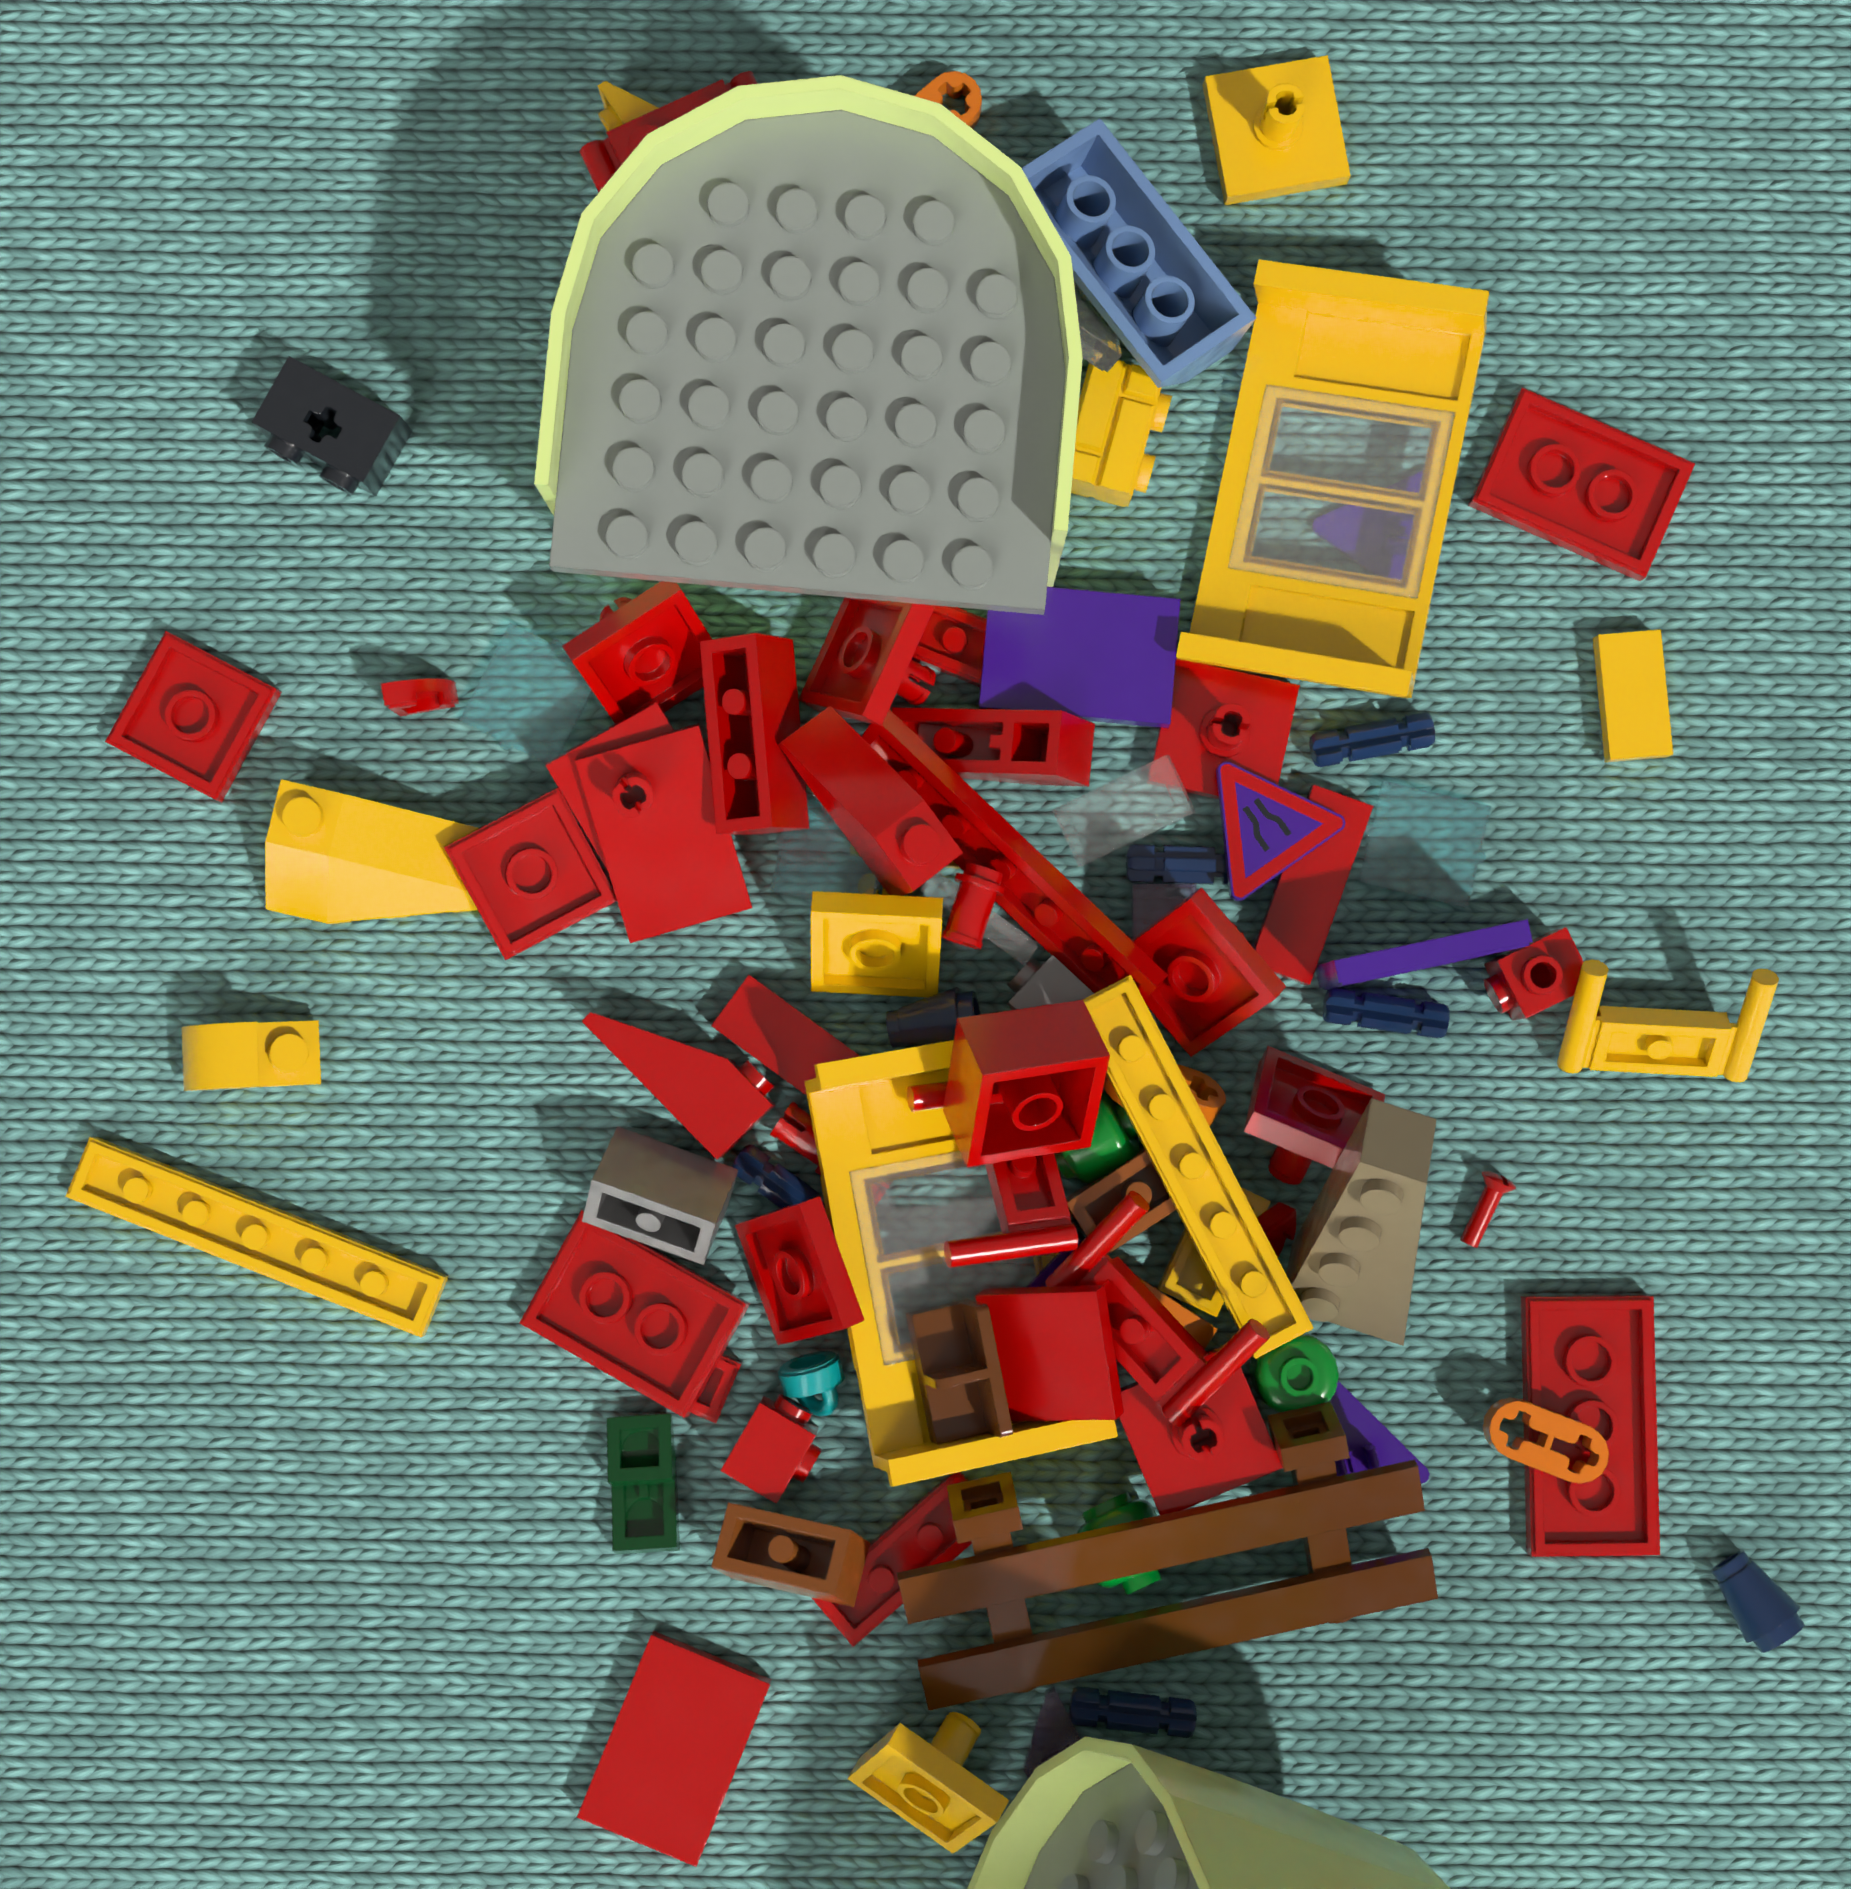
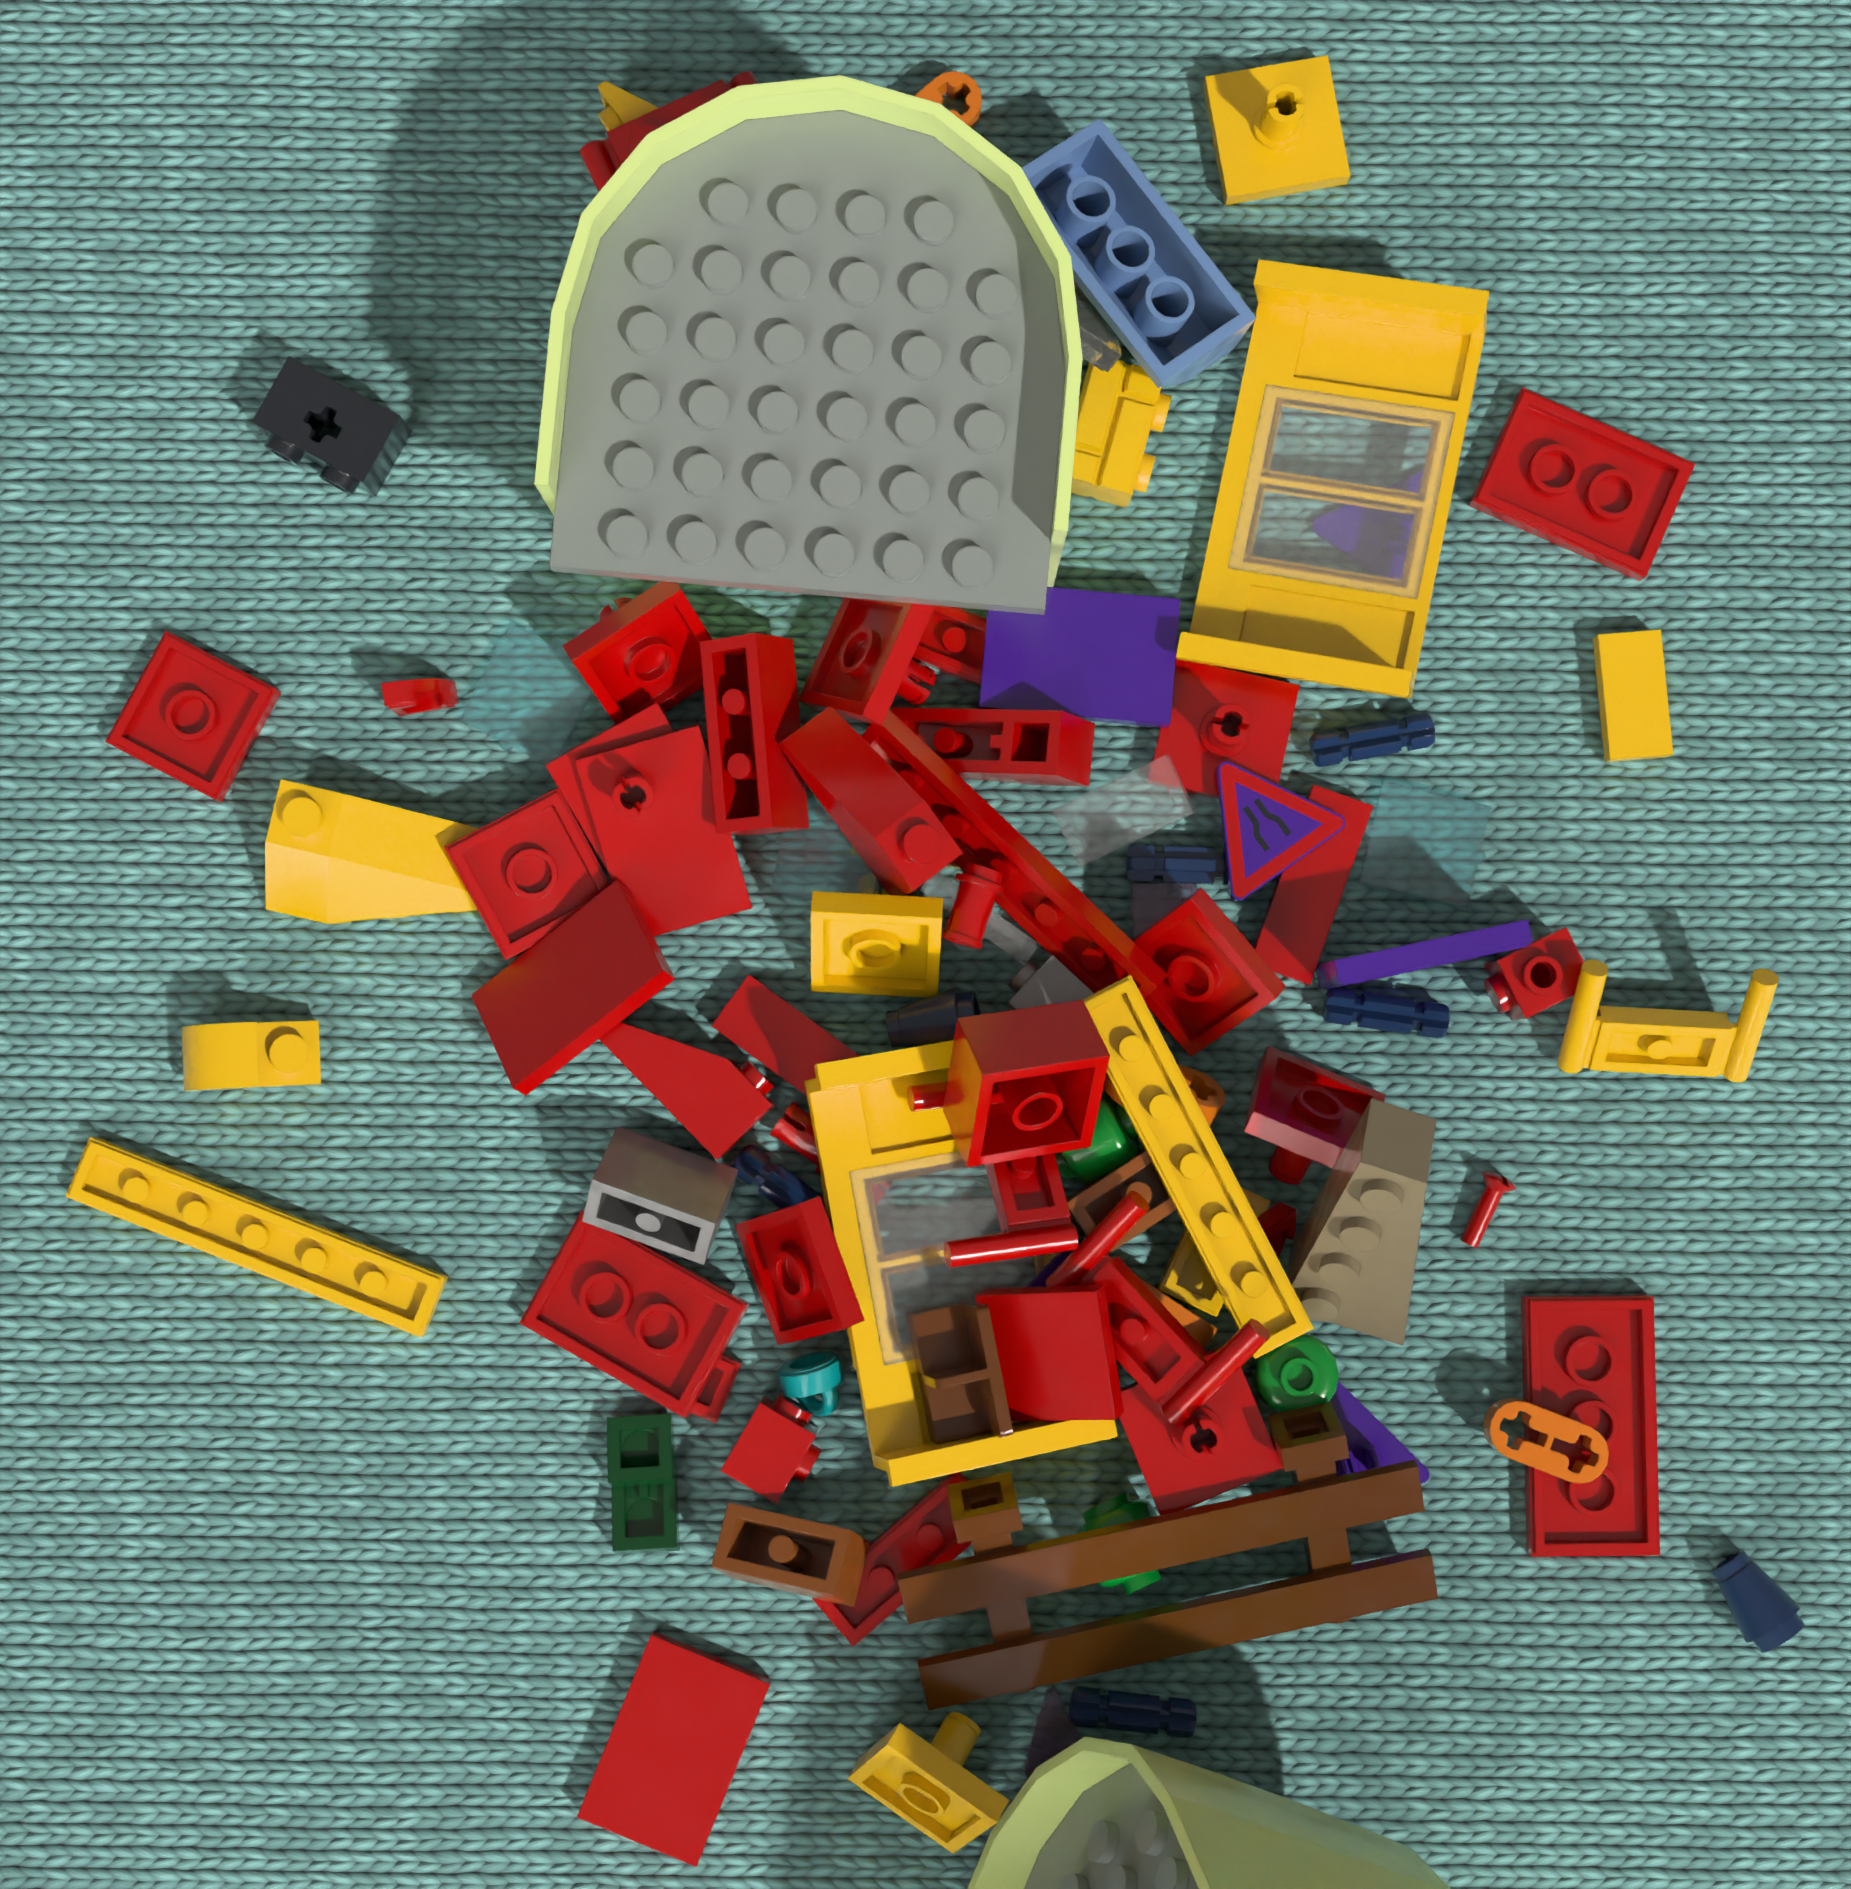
none -> red tile [471,880,675,1096]

